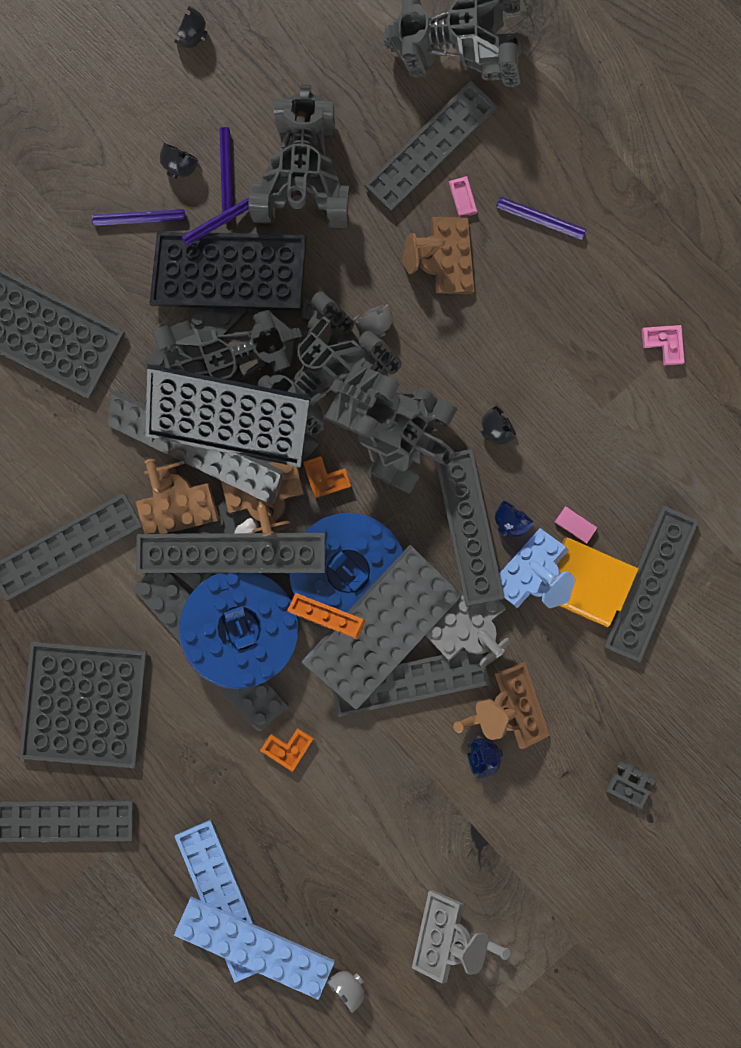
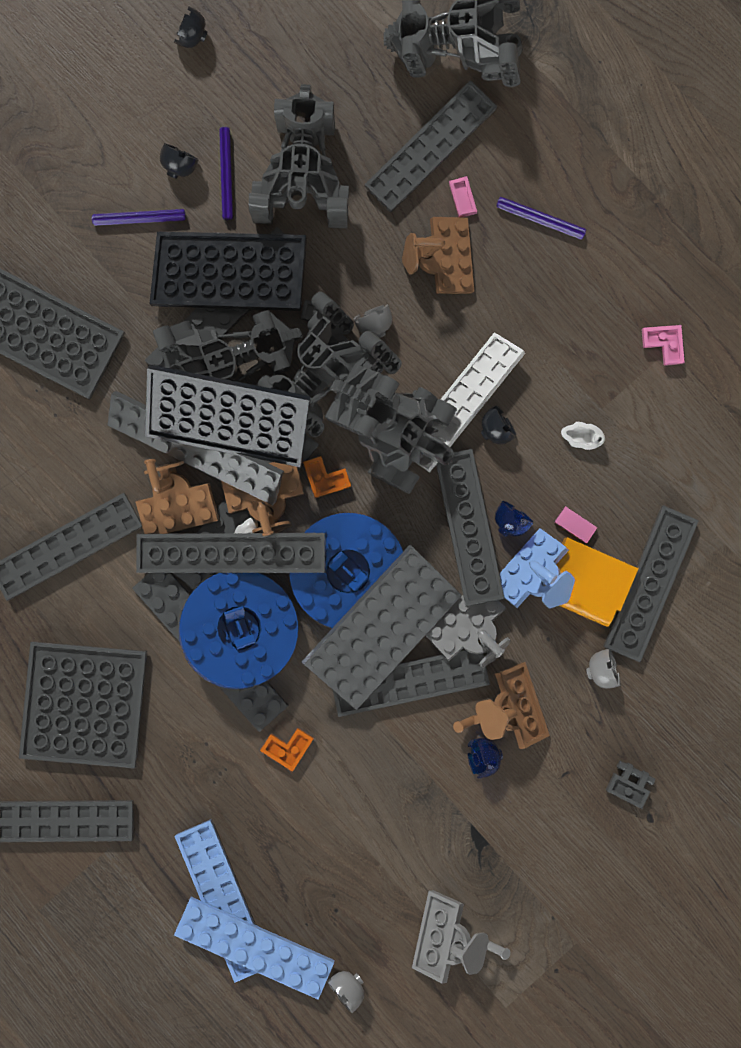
dark purple axle [182,197,249,245] -> none
orange plate [287,593,366,640] -> none
none -> white plate [417,332,525,472]
none -> white arm [561,422,605,450]
none -> light grey cylinder [586,649,621,689]

